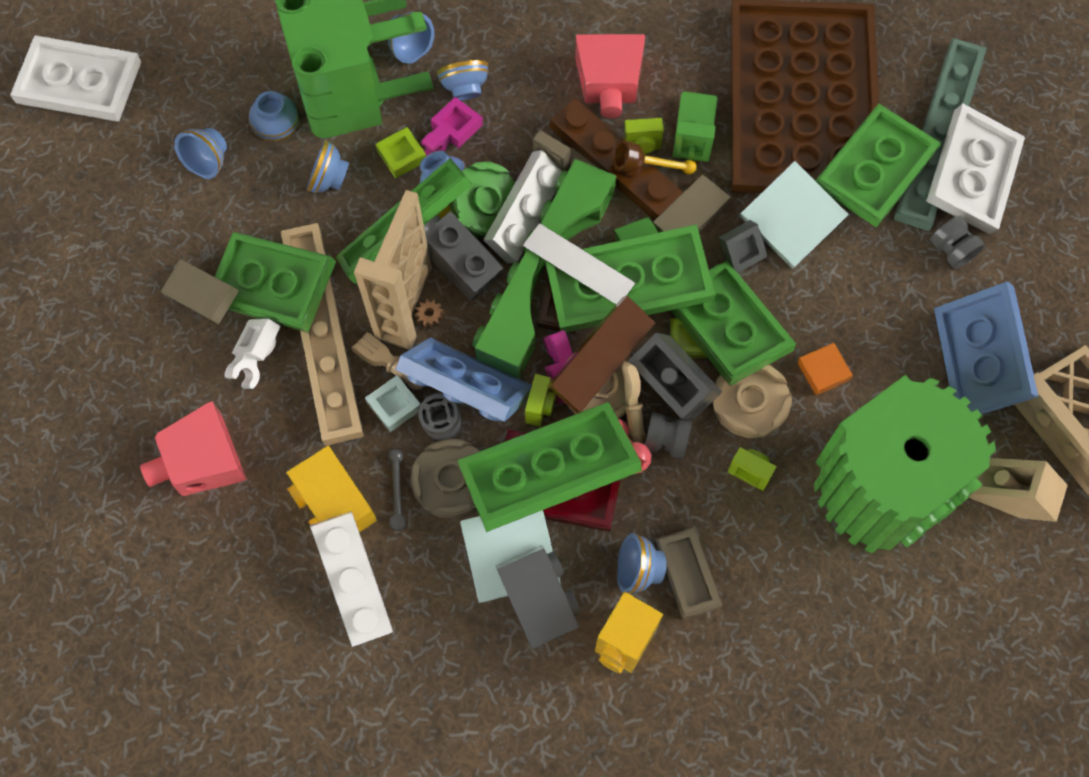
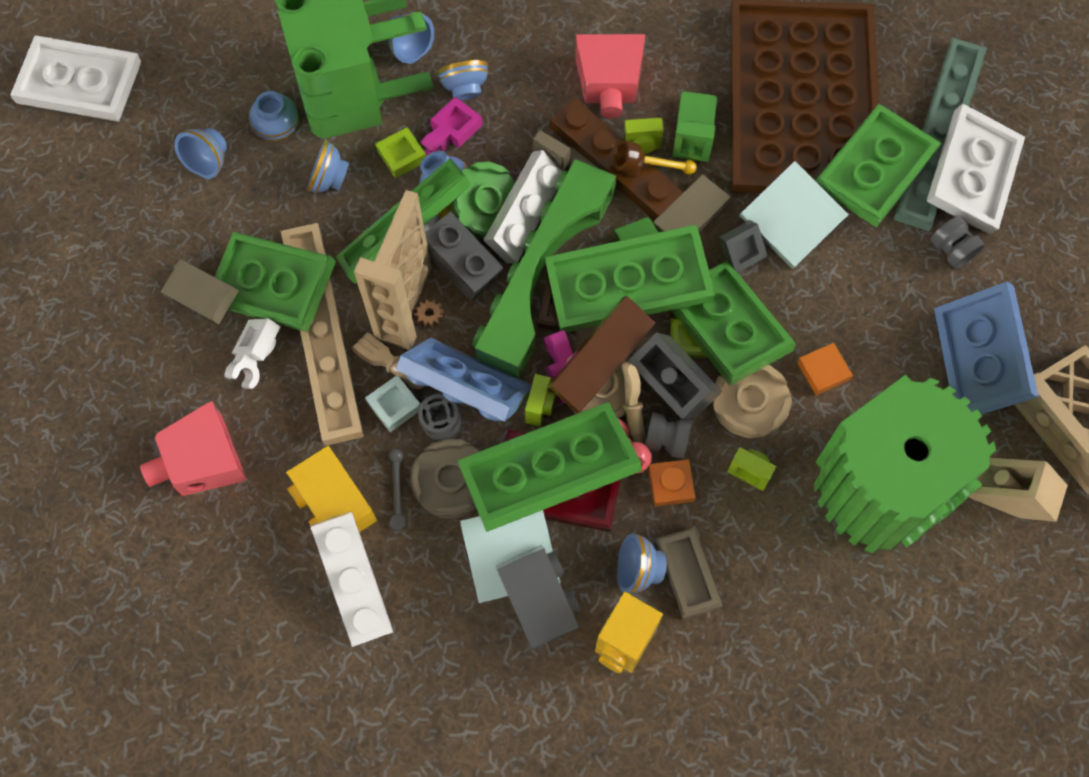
white sticker [523,223,635,304] -> none
none -> orange plate [648,459,696,507]

